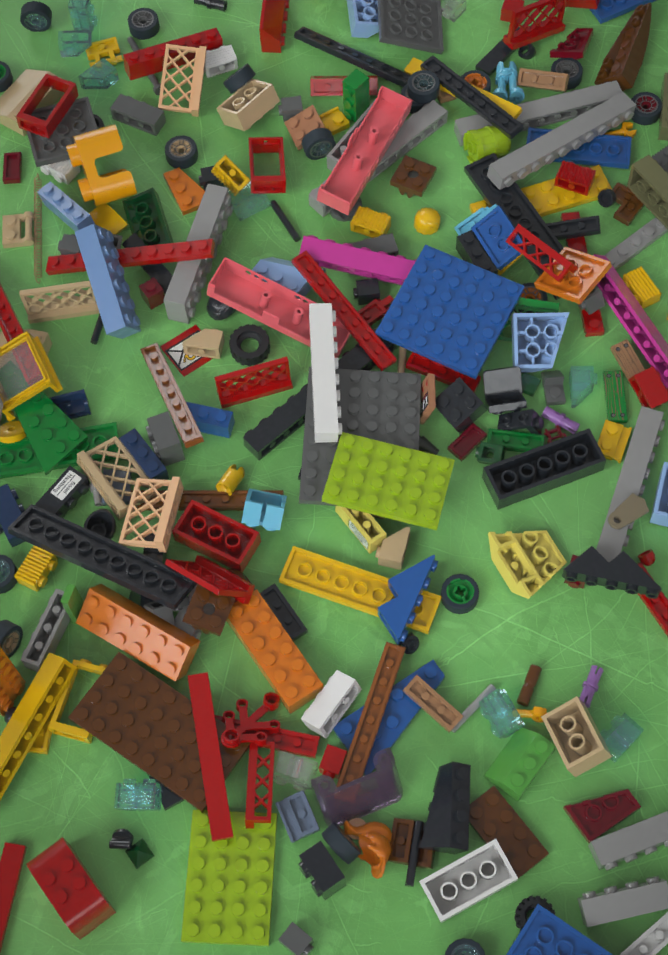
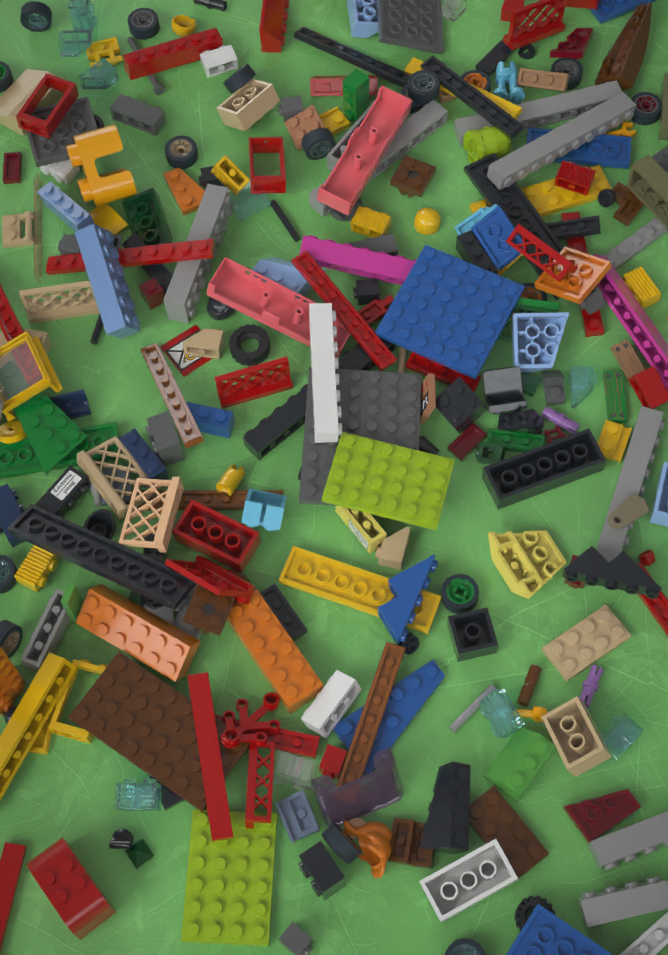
light nougat fence [158,44,206,117] -> none
medium nougat plate [403,675,464,733] -> none
black bar [405,820,424,887] -> none
none -> yellow hair [171,15,197,37]
none -> black brick [447,608,498,662]
none -> tan plate [541,604,631,682]

